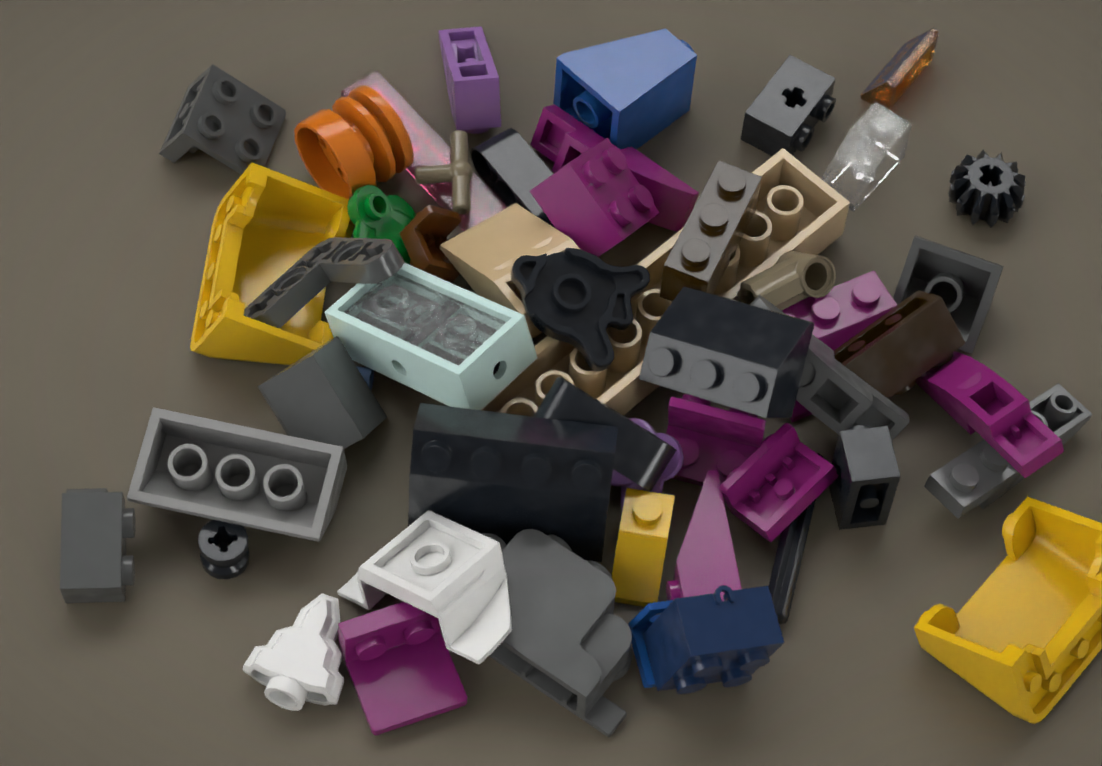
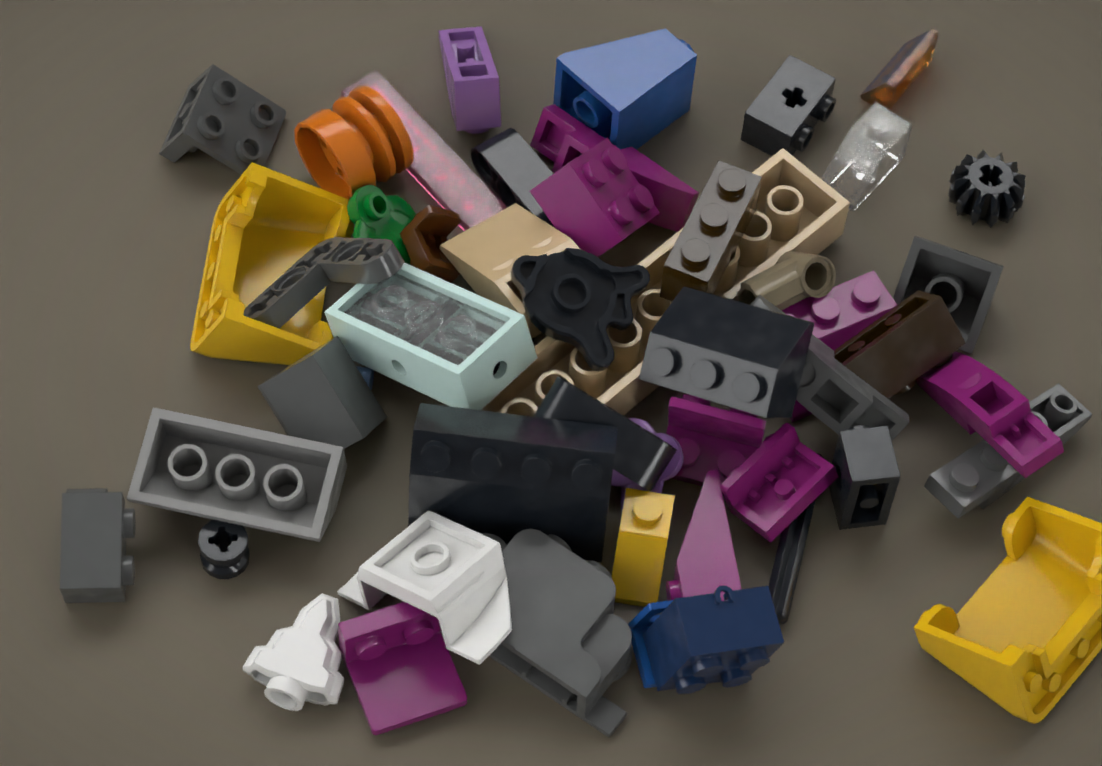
dark tan piece [415,130,473,215] -> none

